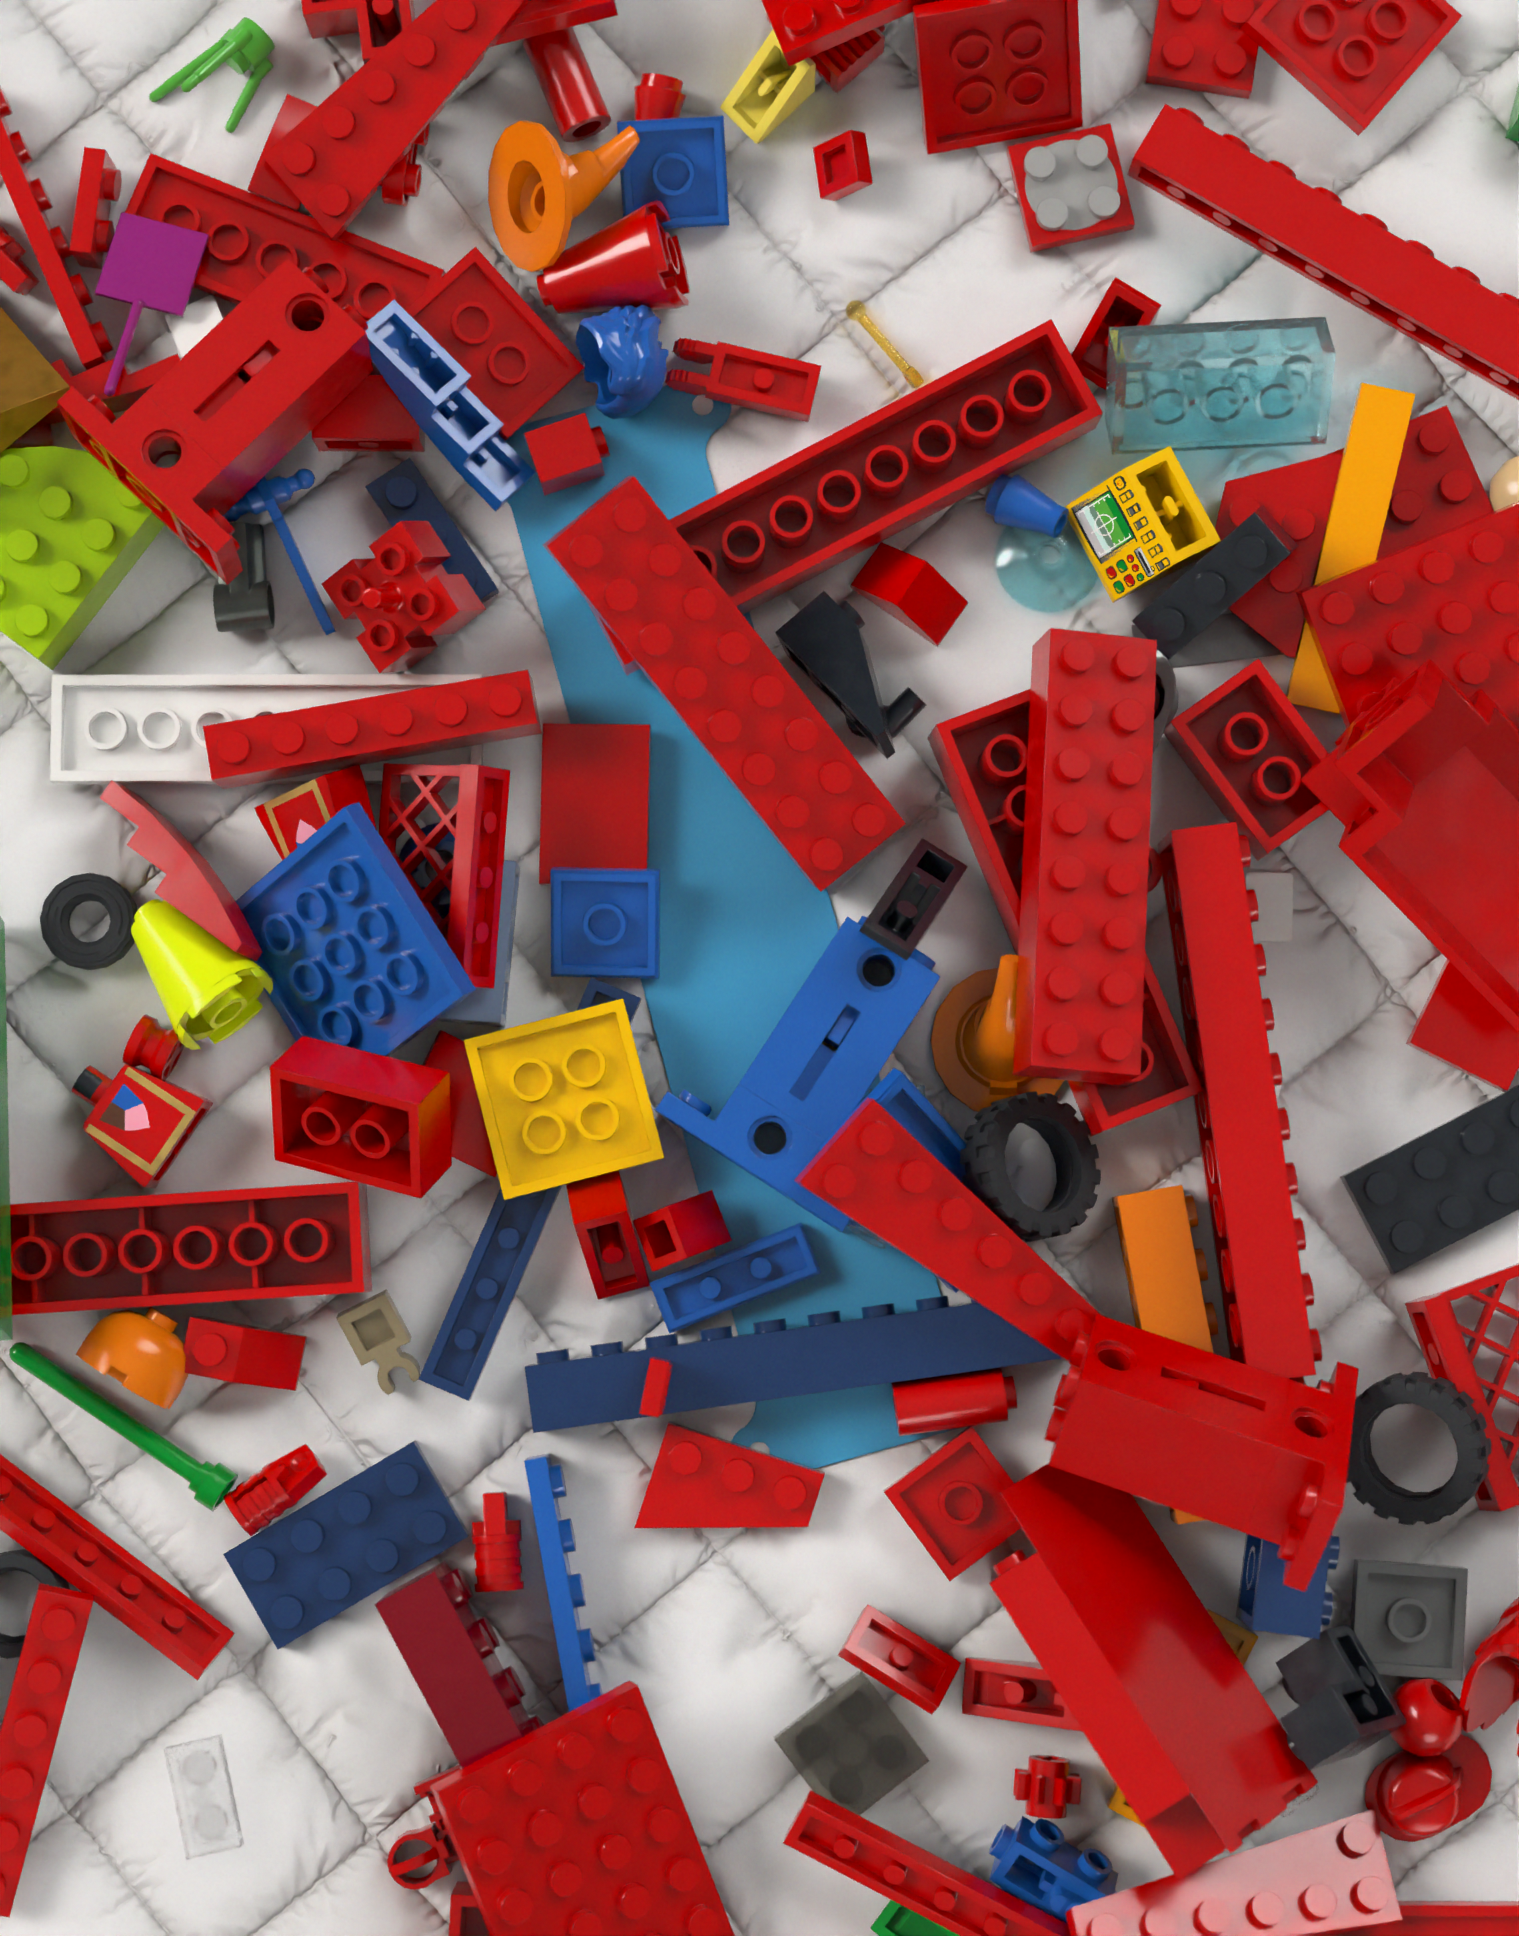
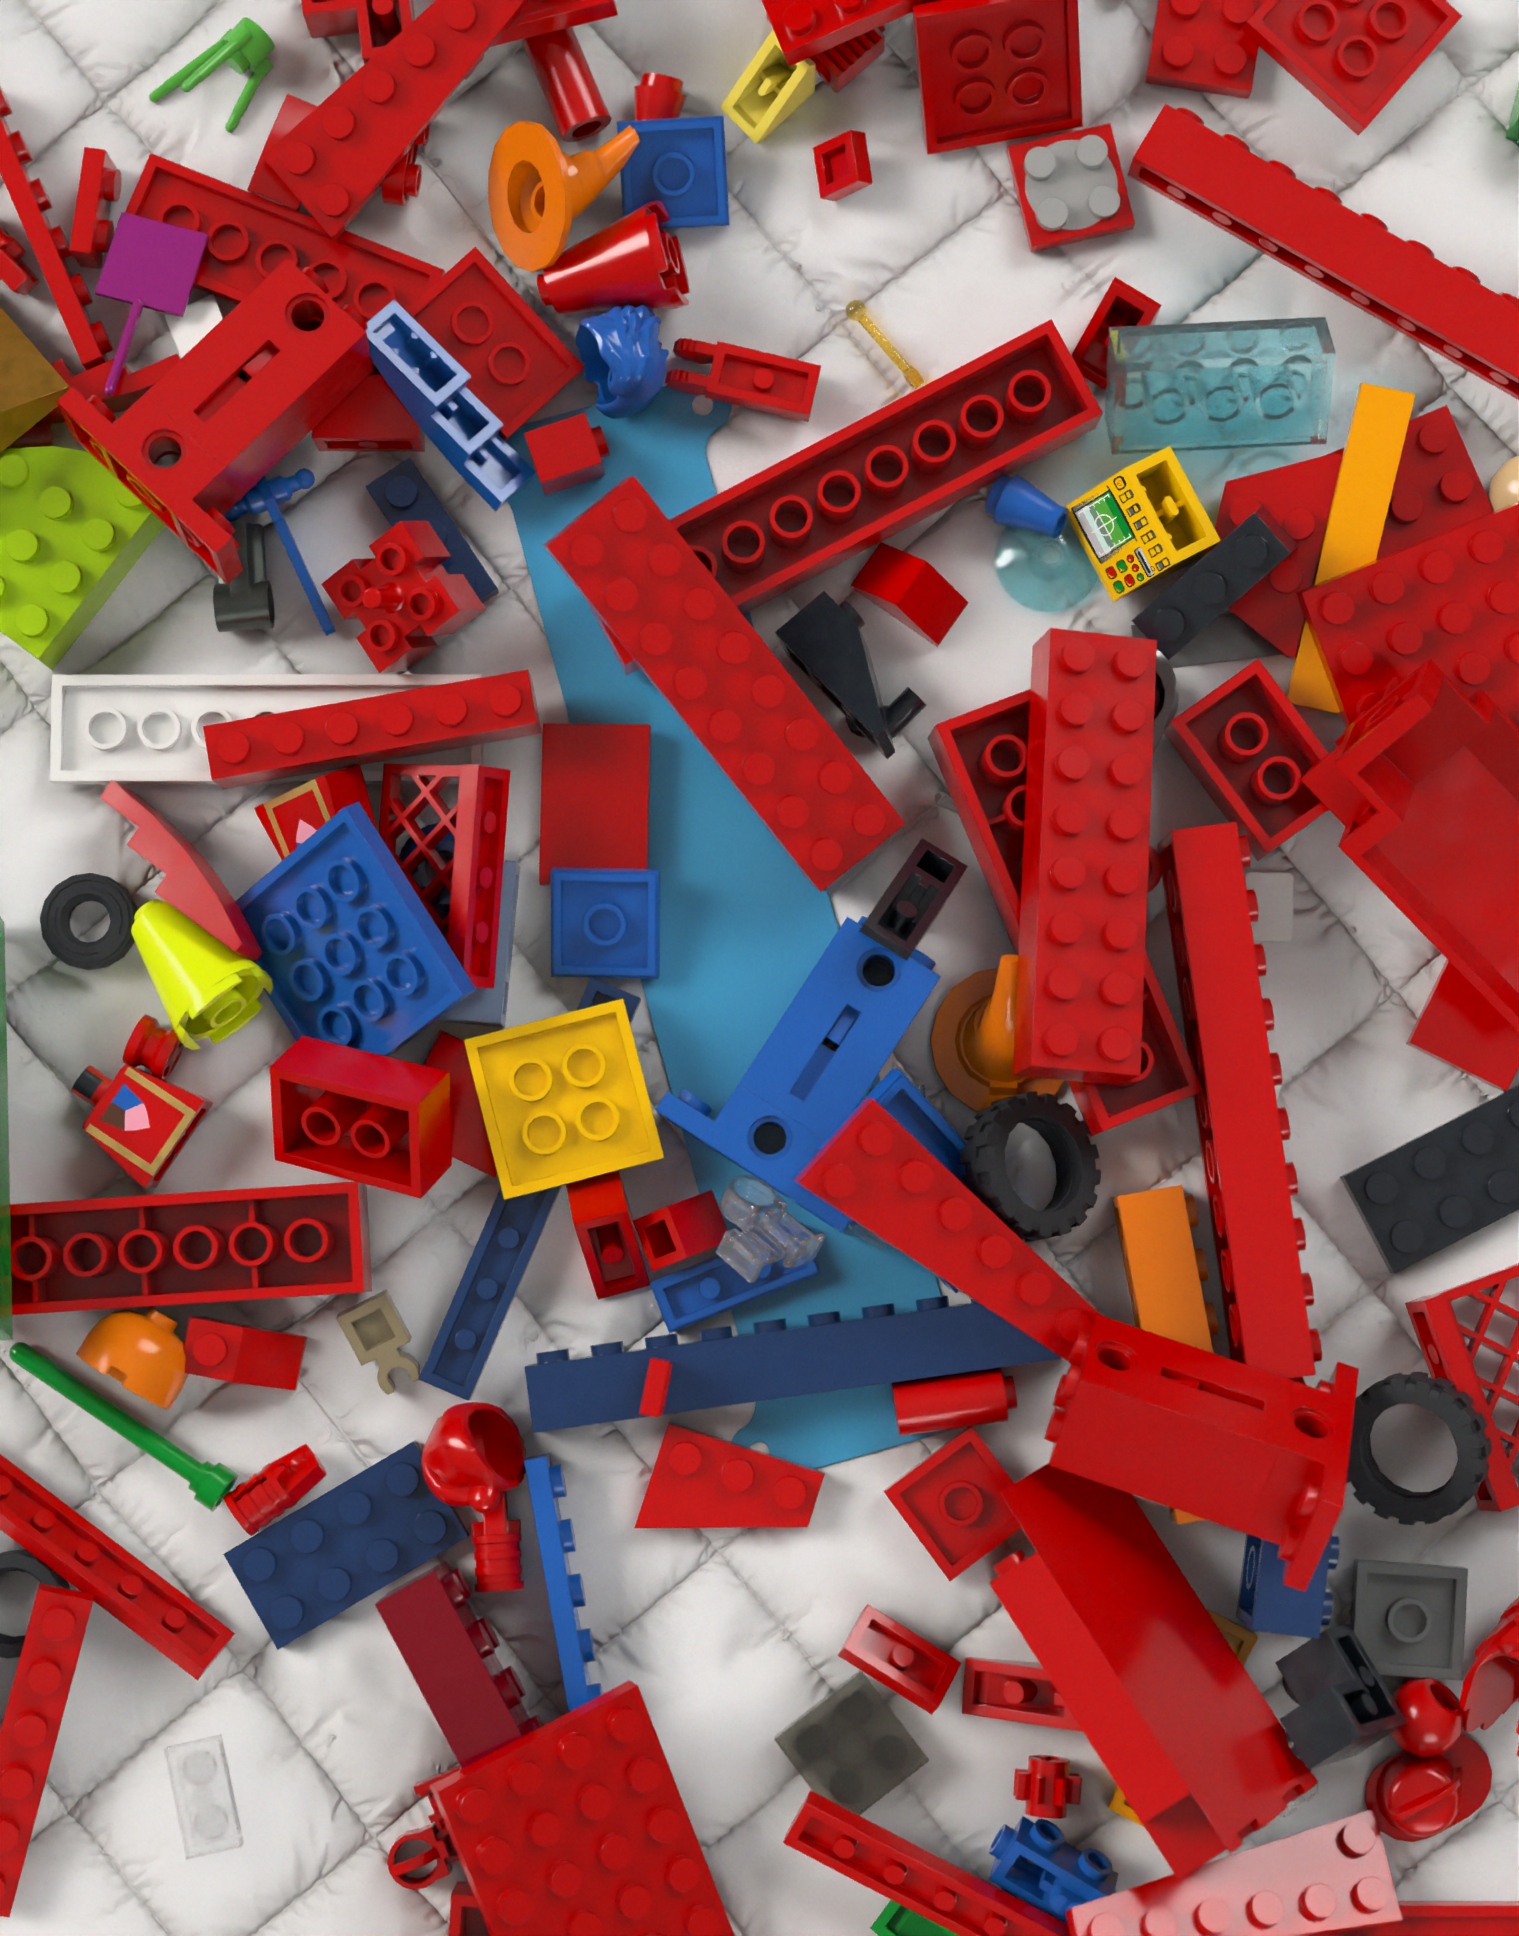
none -> red piece [421,1402,527,1514]
none -> clear piece [716,1175,825,1283]

